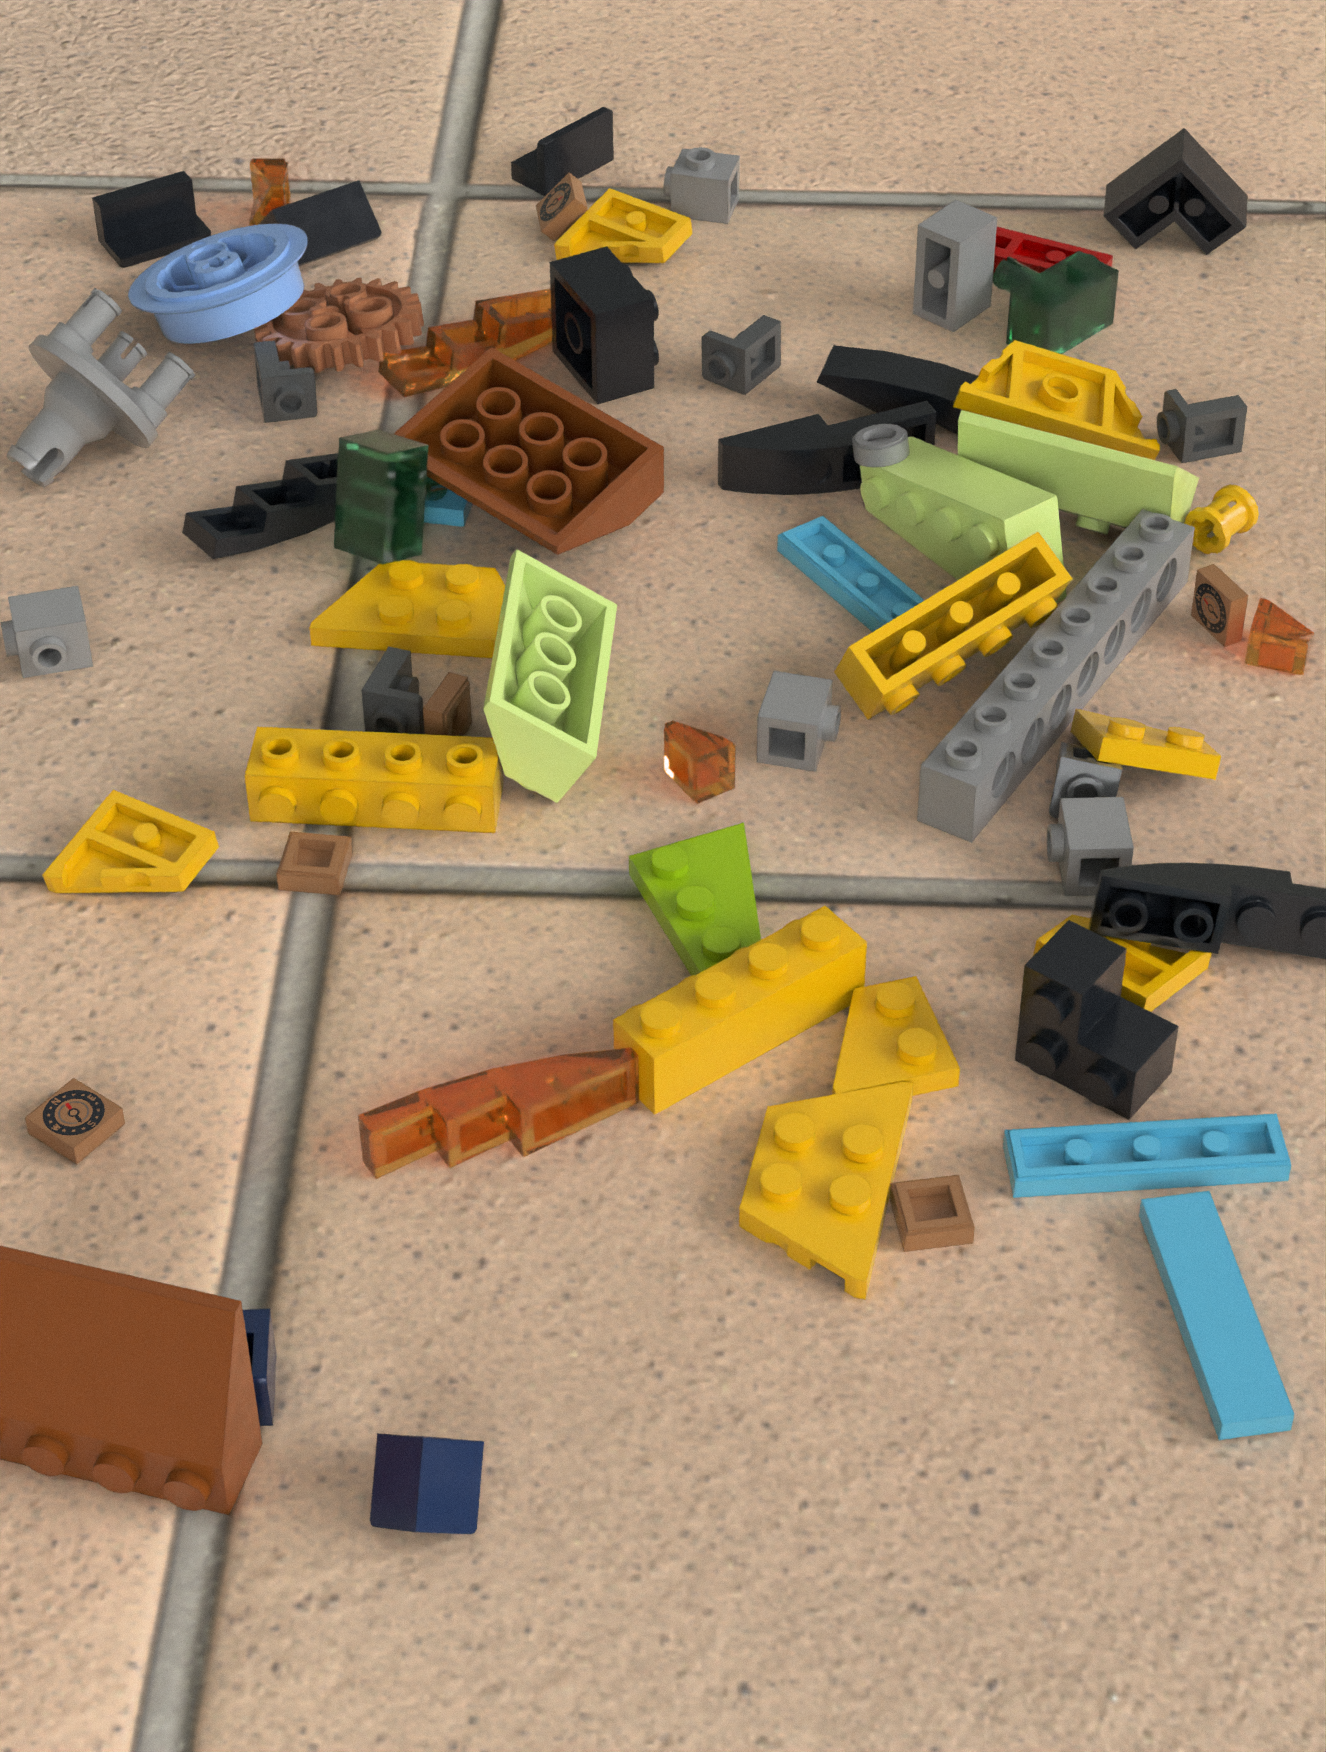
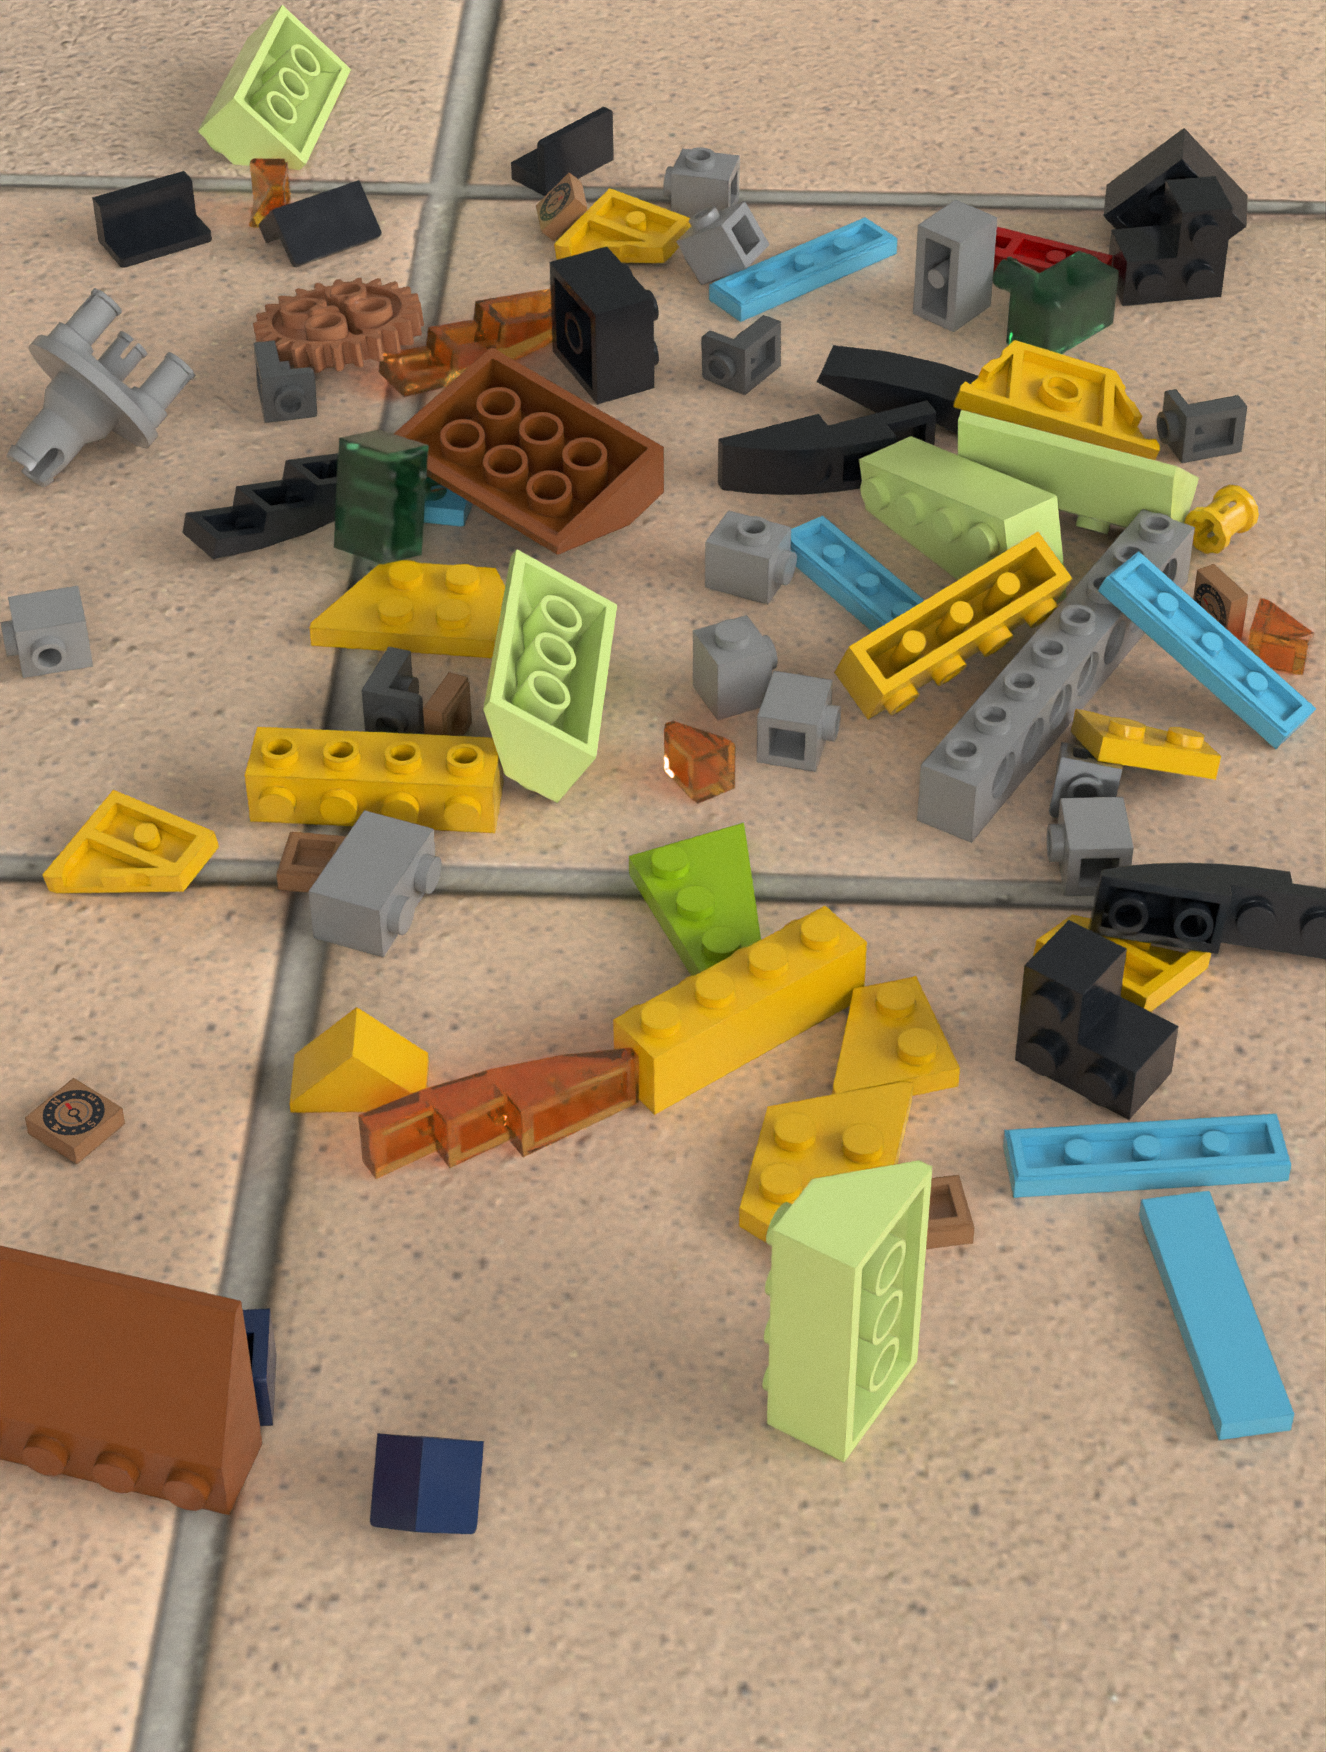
light blue piece [128,224,308,344] -> none
light grey tile [852,424,910,467] -> none
none -> yellowish green slope [198,5,351,170]
none -> yellow slope [289,1007,429,1113]
none -> light grey brick [308,810,442,957]
none -> light grey brick [677,201,770,285]
none -> light grey brick [693,615,778,720]
none -> light grey brick [705,510,797,605]
none -> medium azure tile [709,217,898,322]
none -> yellowish green slope [762,1160,932,1462]
none -> medium azure tile [1098,551,1316,749]
none -> black brick [1108,176,1233,306]

